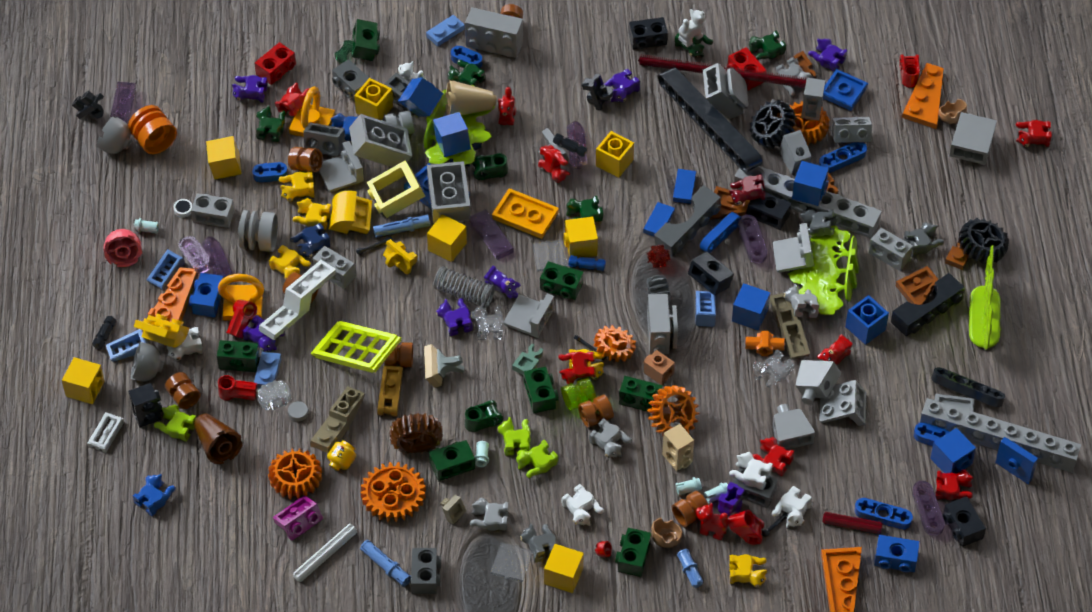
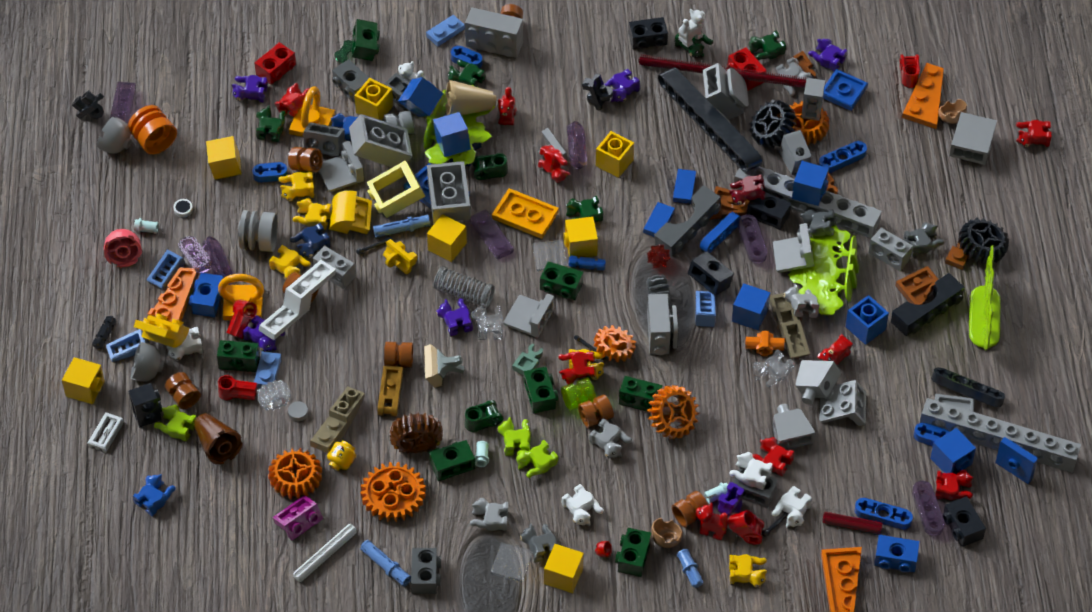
light grey brick [191,193,235,228] -> none
neon yellow piece [311,321,402,373] -> none
dark tan tile [440,495,466,524] -> none
dark purple animal [484,265,521,298] -> none
black axle [553,133,588,157] -> none
nougat brick [644,350,675,385] -> none
tan brick [662,424,694,471] -> none
light aqua pin [675,477,702,496] -> none
light grey brick [832,117,872,143] -> none

